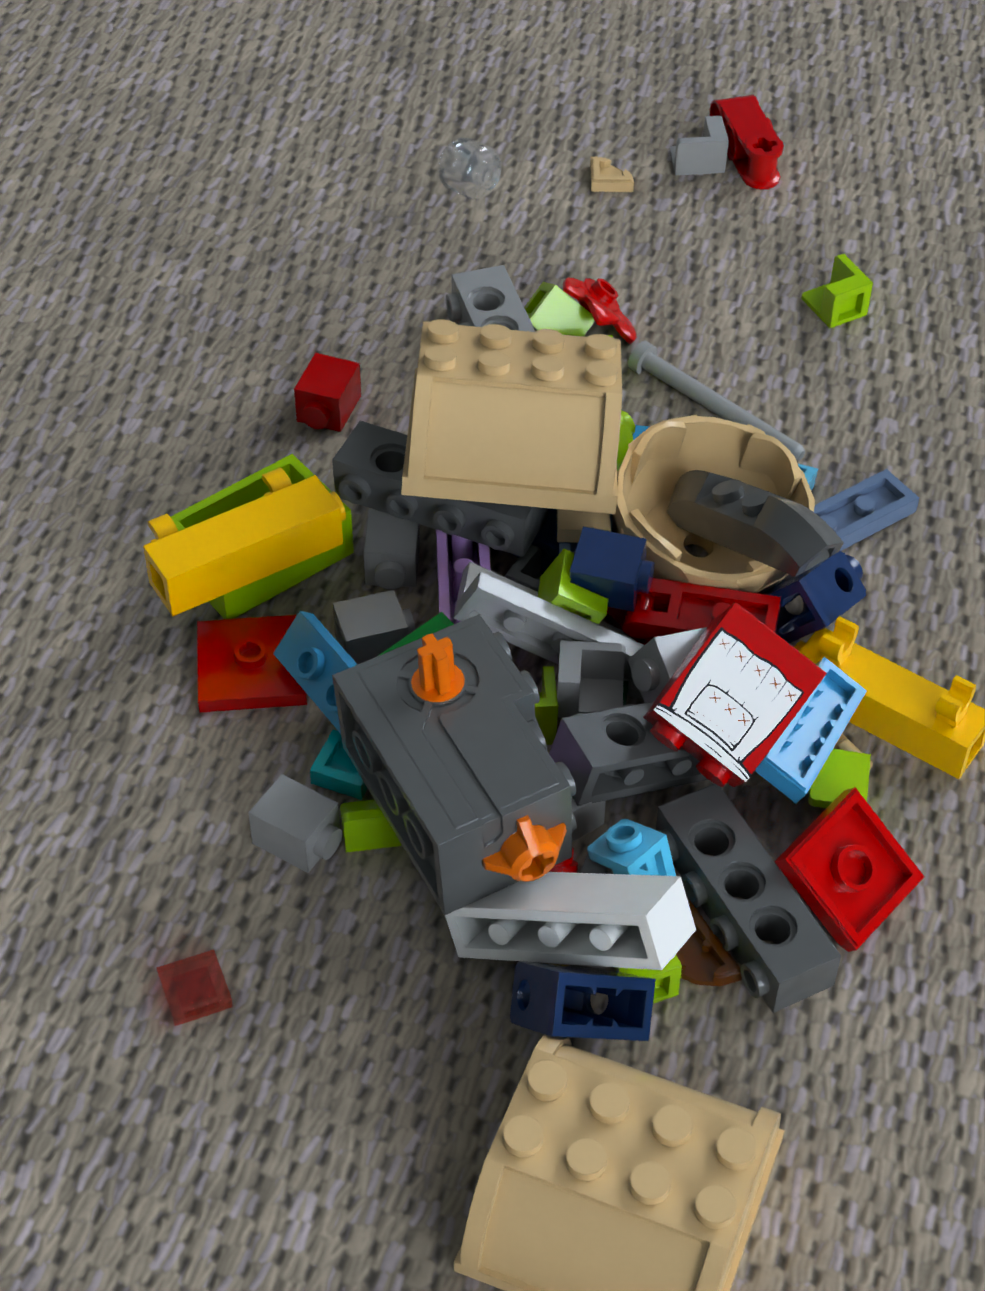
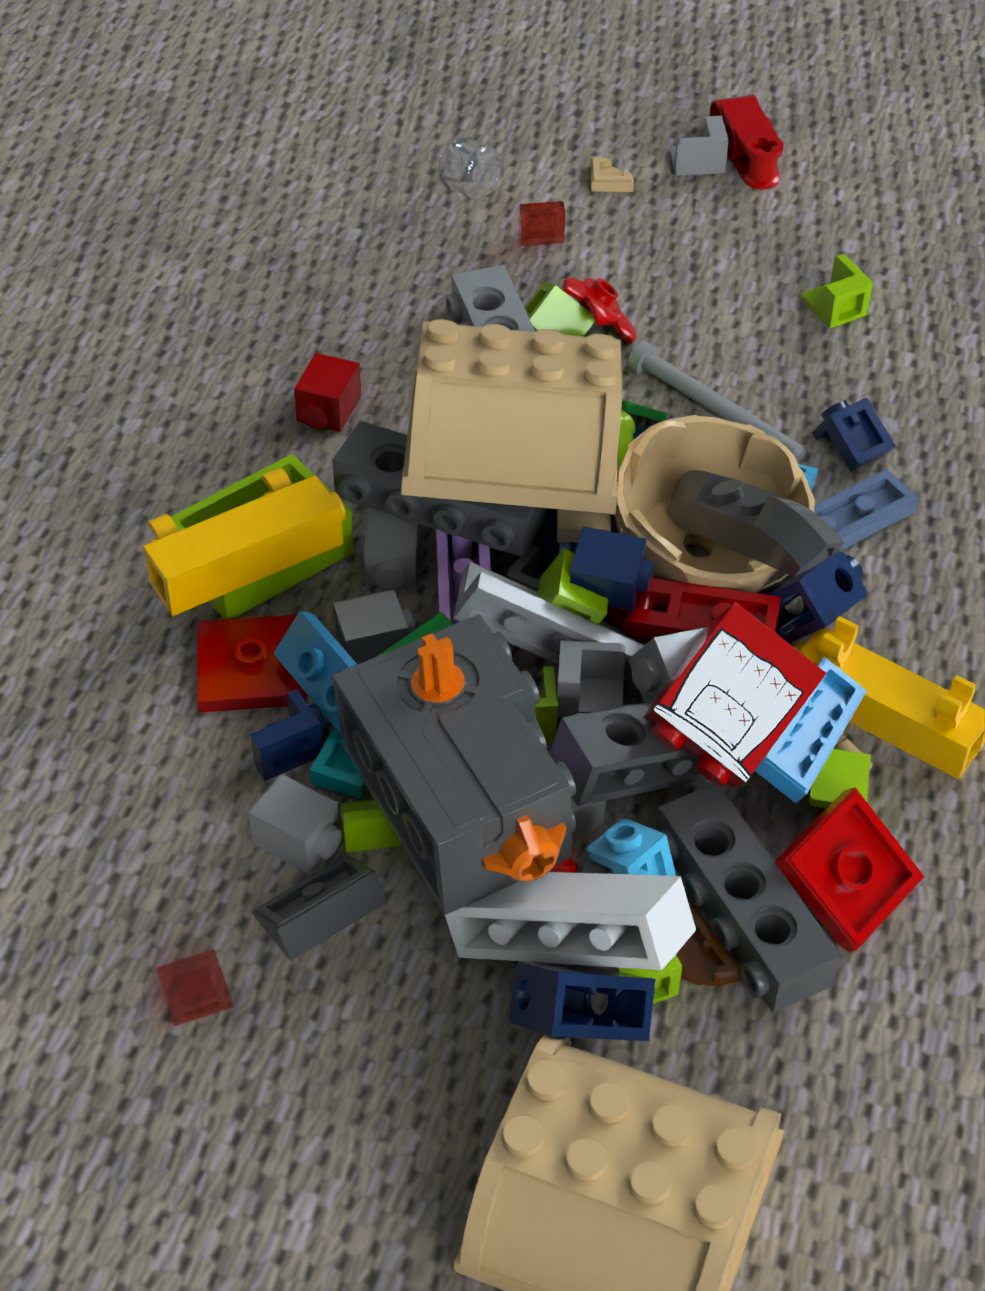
none -> dark blue bracket [250,689,327,781]
none -> dark grey slope [252,855,387,960]
none -> clear red tile [519,201,566,246]
none -> green piece [621,399,668,422]
none -> dark blue bracket [812,398,896,471]

